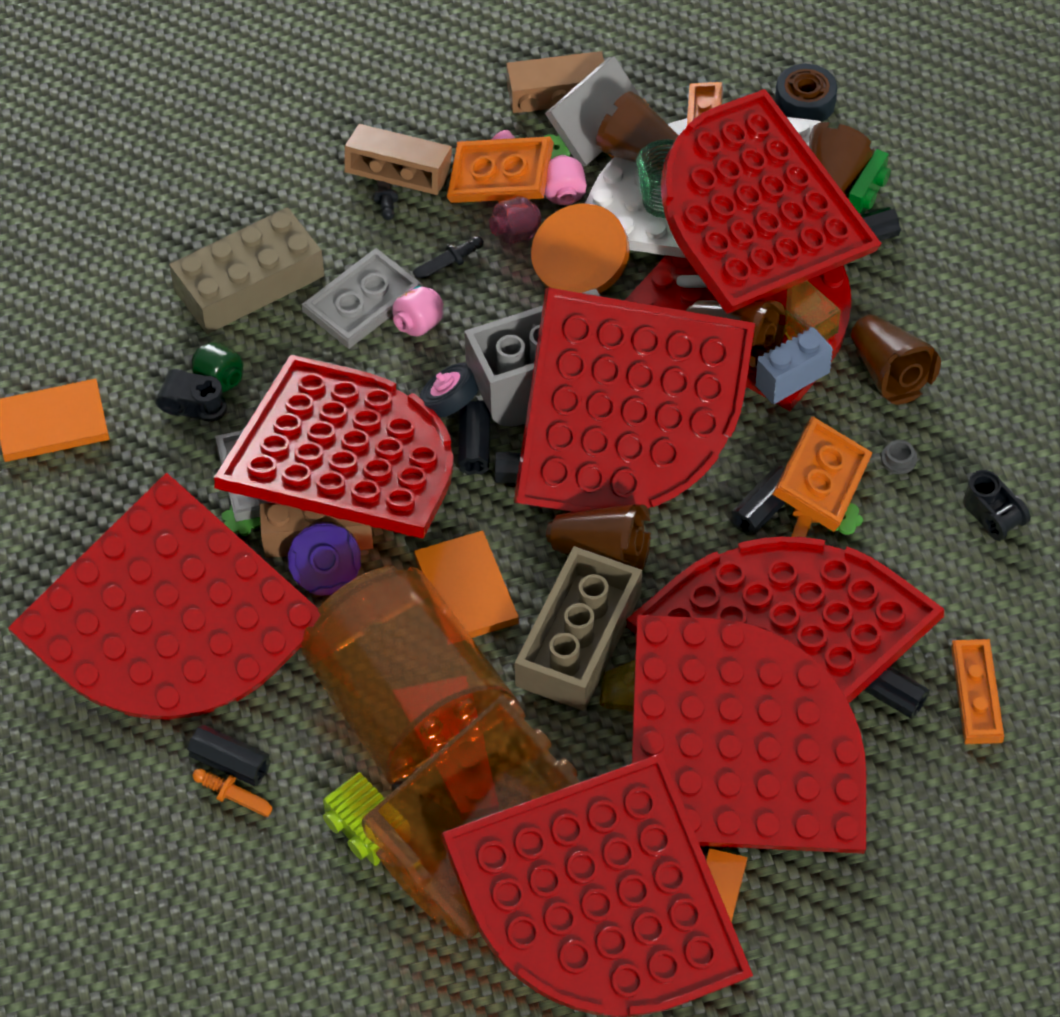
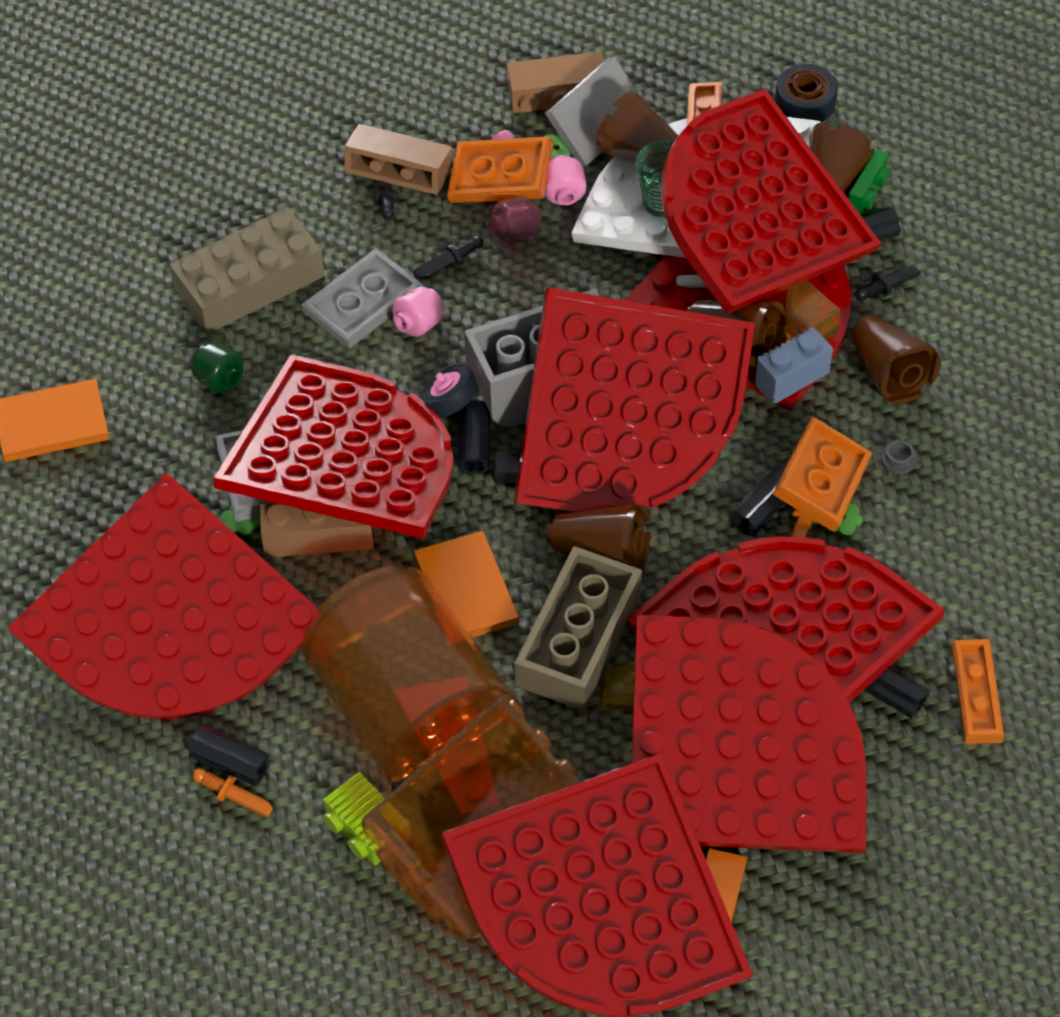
black piece [155,369,227,422] -> none
dark purple tile [288,522,361,595] -> none
orange piece [531,203,630,294] -> none
black piece [963,470,1031,541] -> none
none -> black piece [855,266,921,301]

